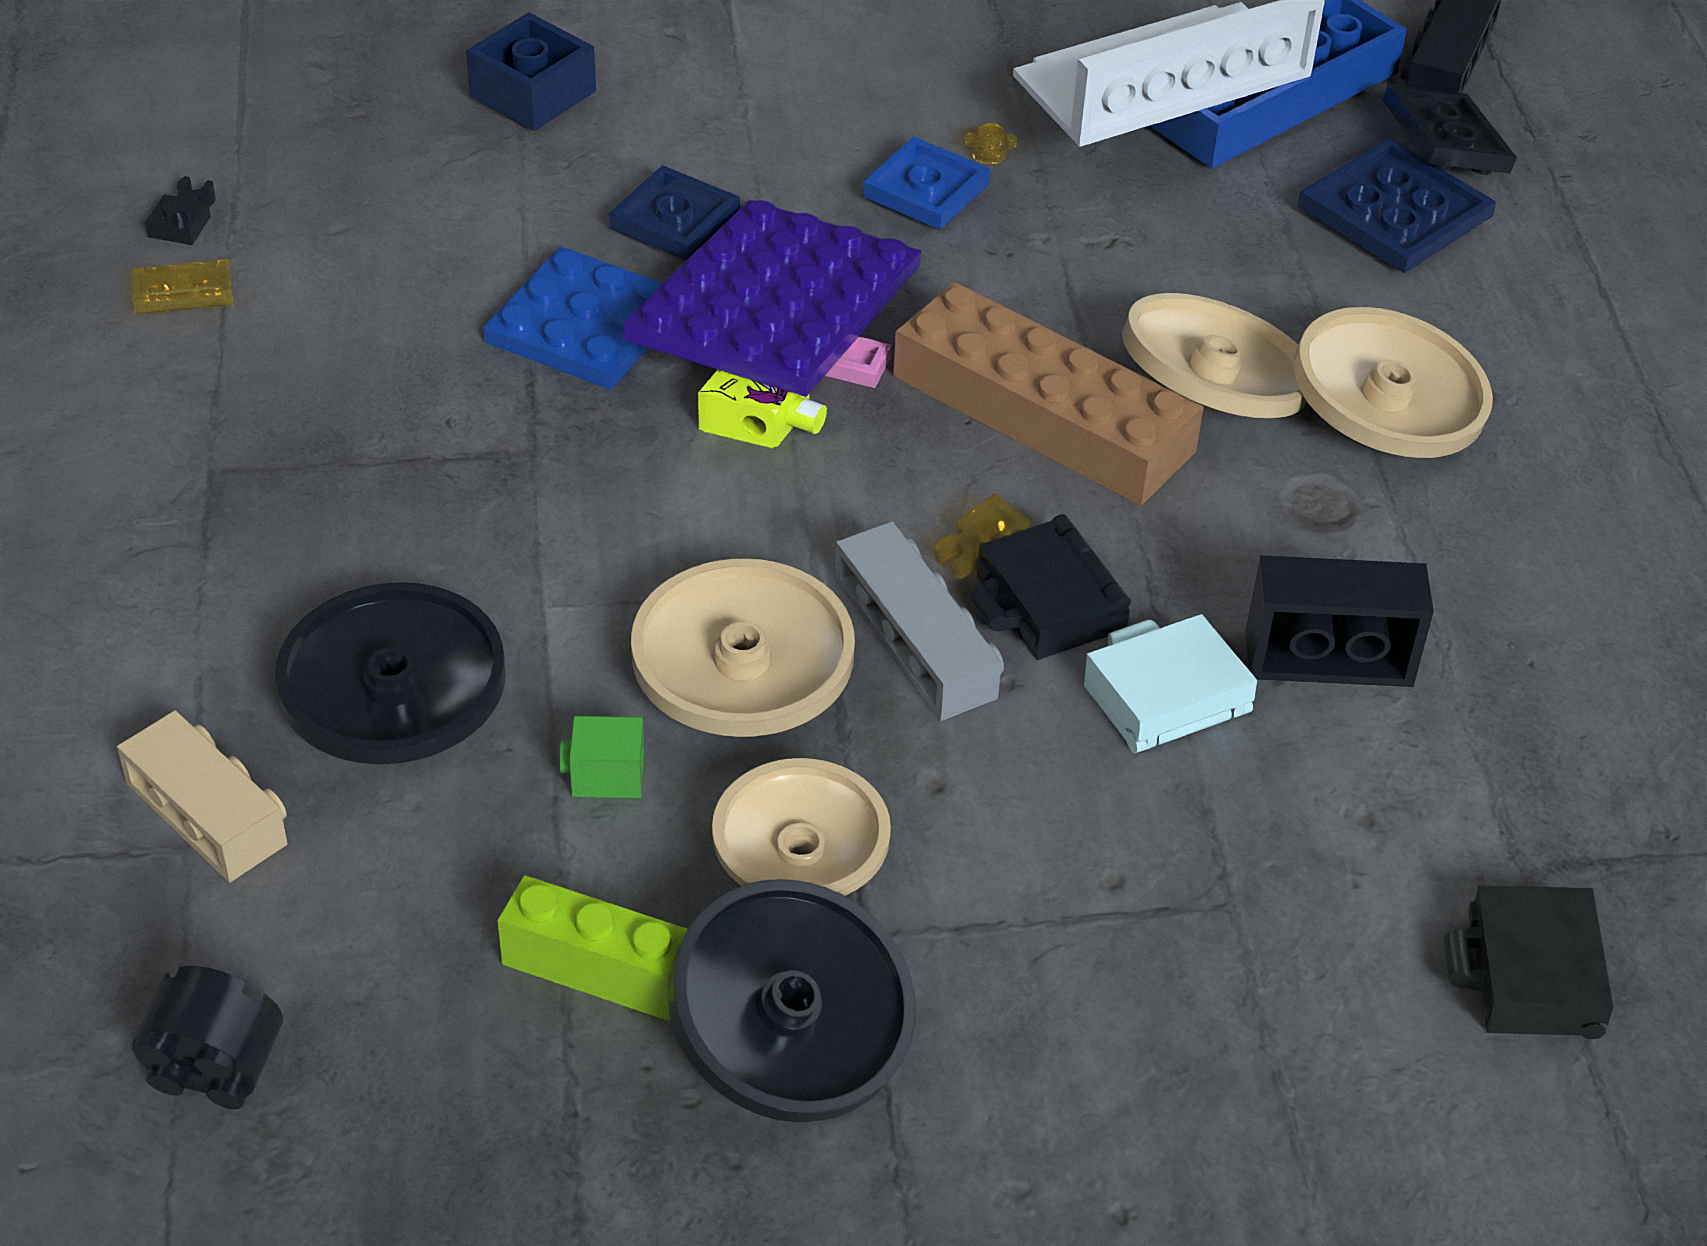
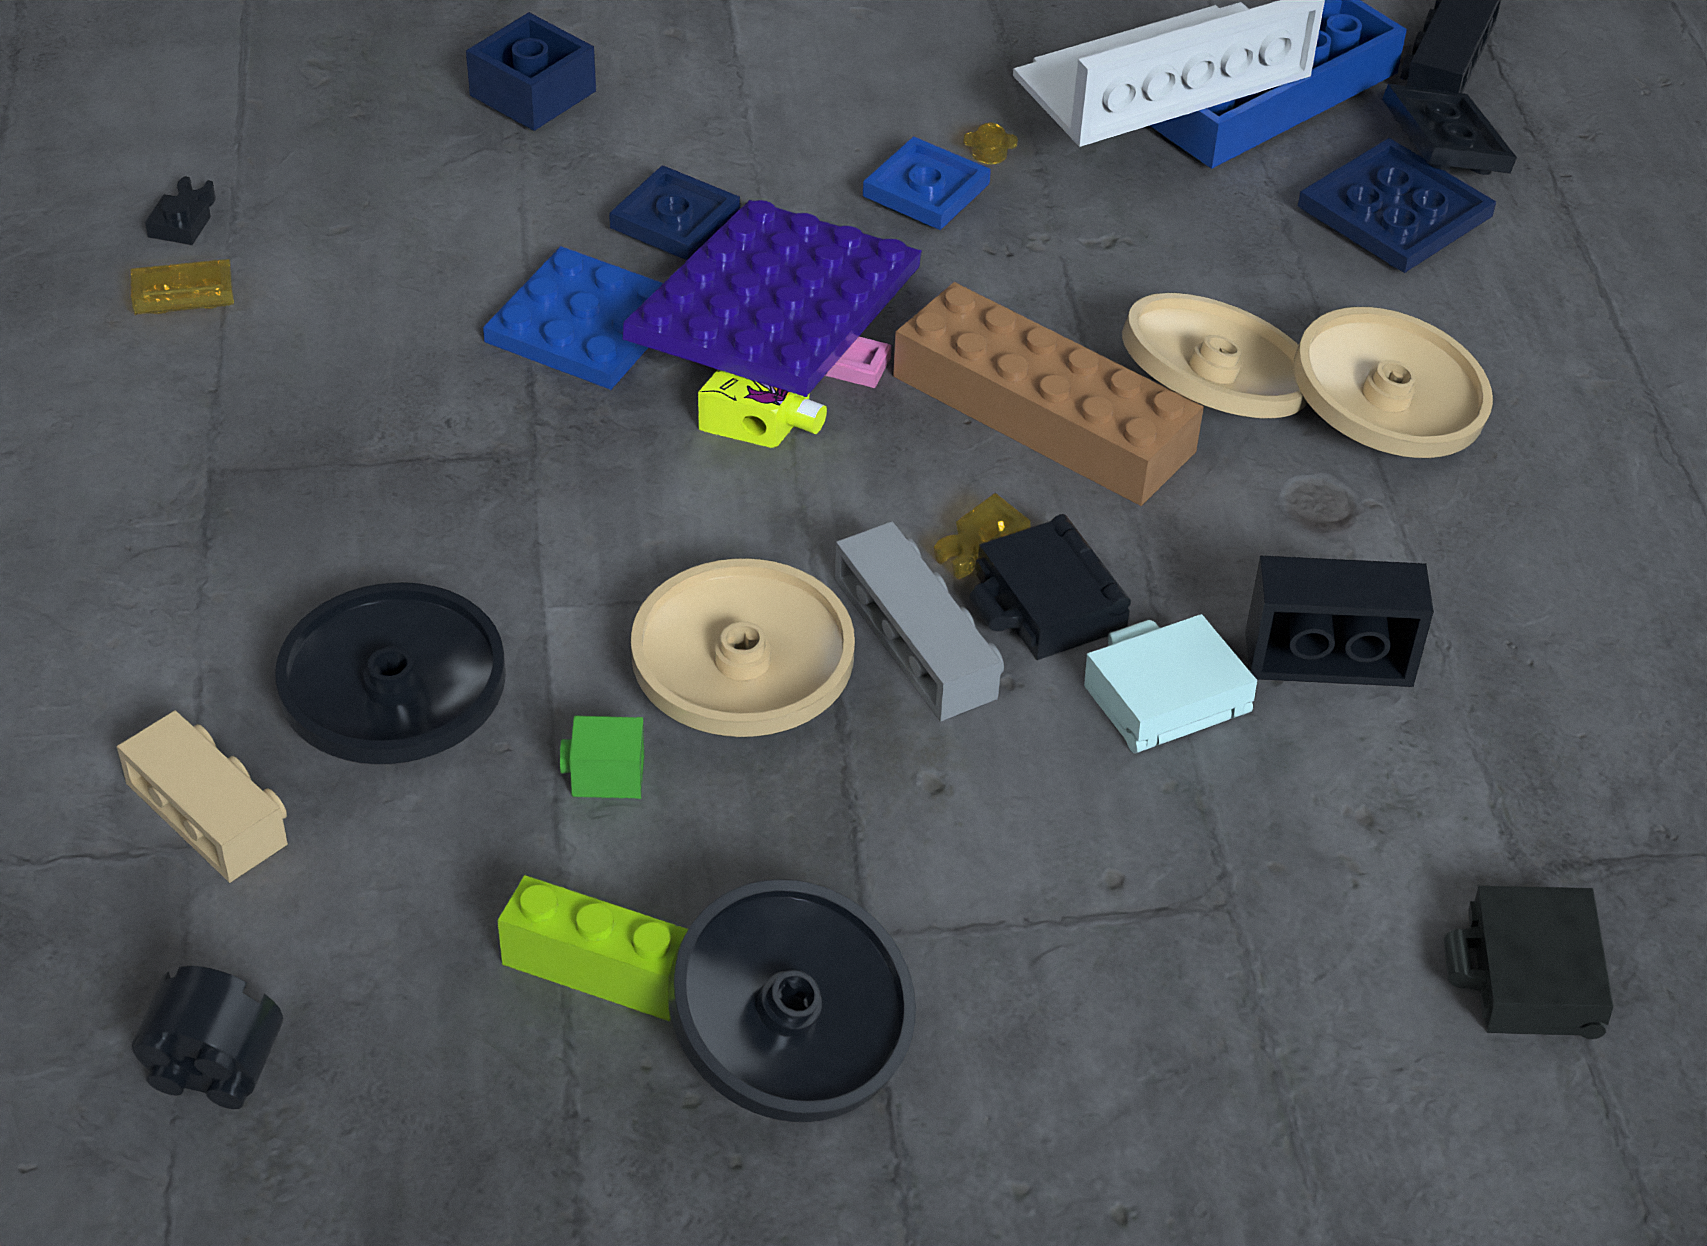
tan dish [712,758,891,896] -> none

